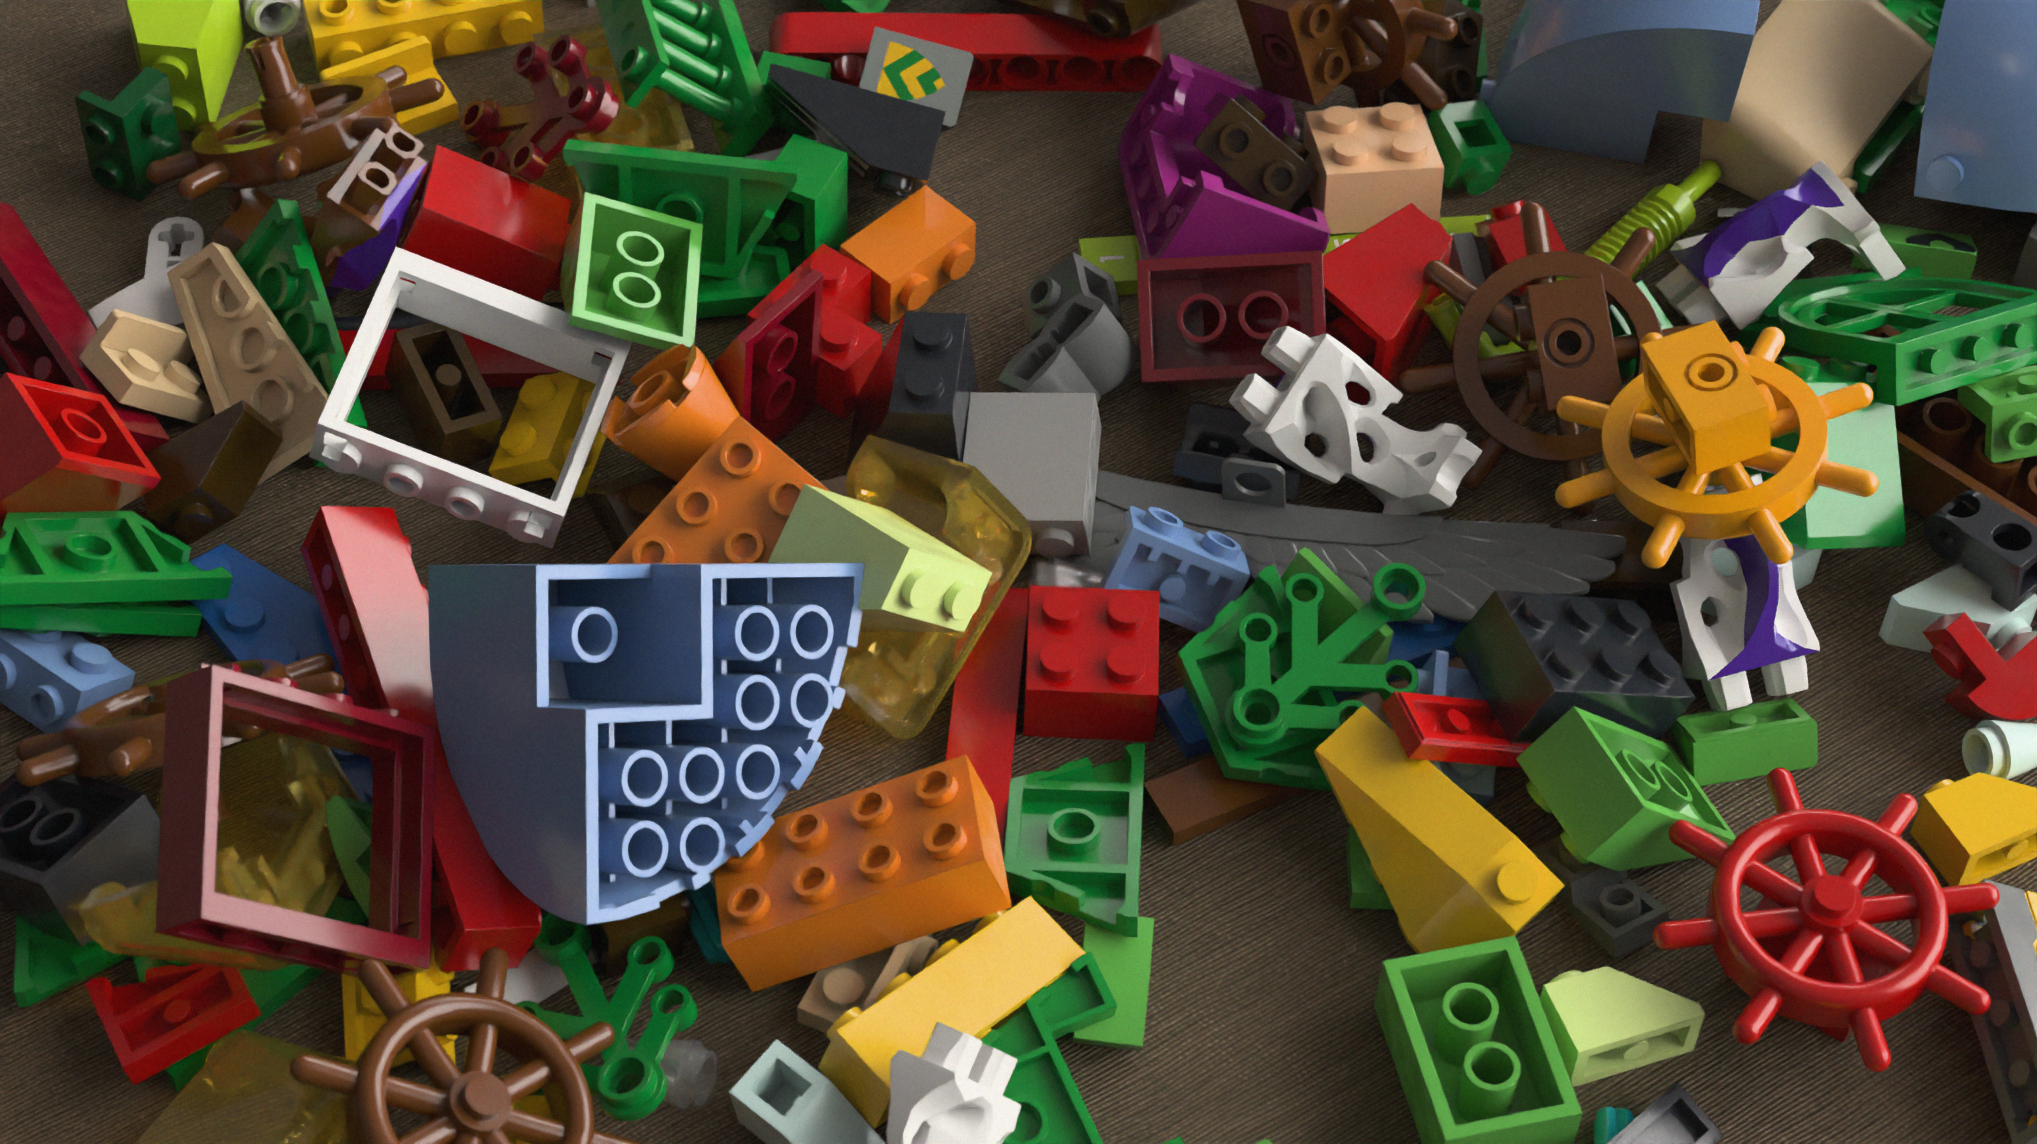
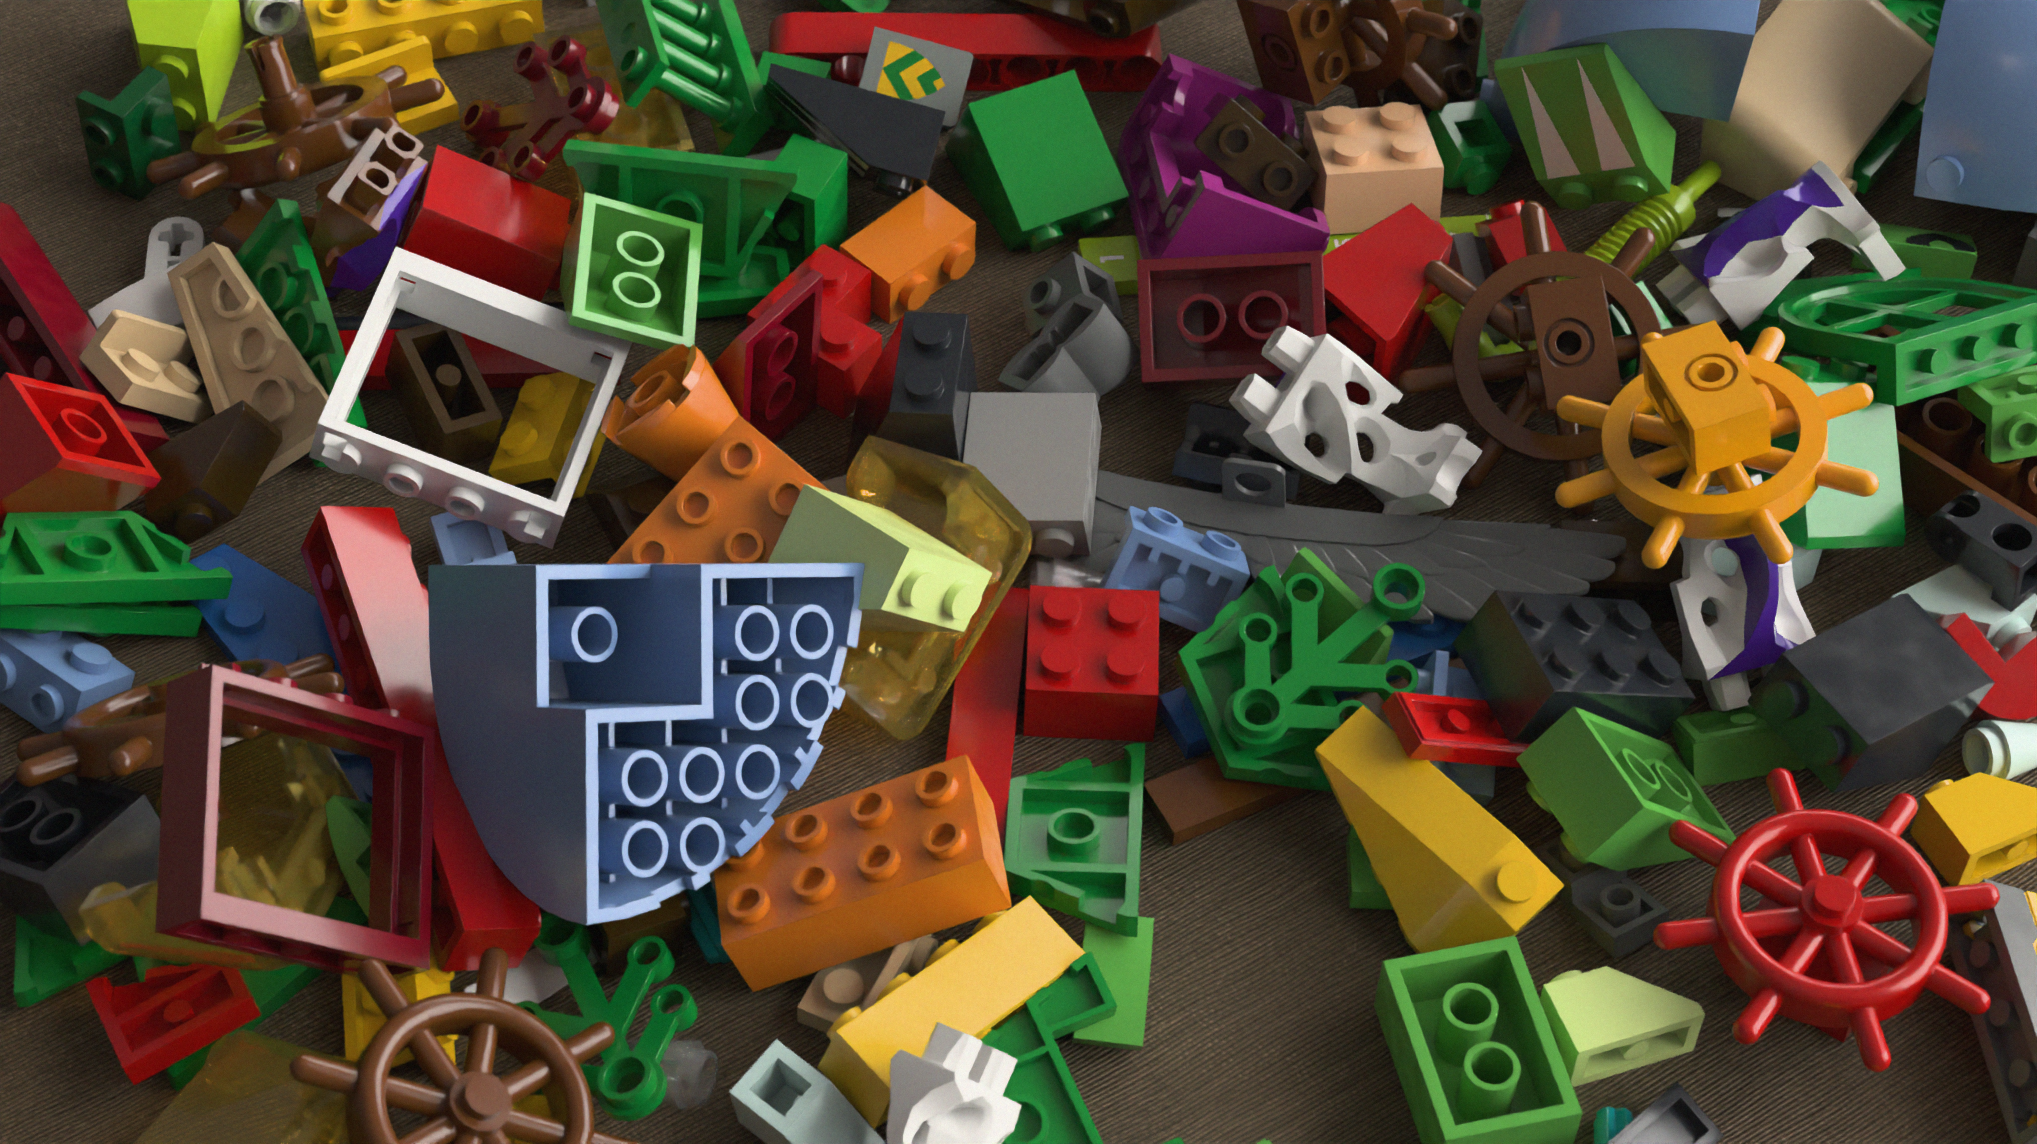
none -> light blue bracket [429,512,517,565]
none -> green slope [945,70,1129,252]
none -> bright green slope [1494,42,1676,210]
none -> black slope [1747,593,1995,793]

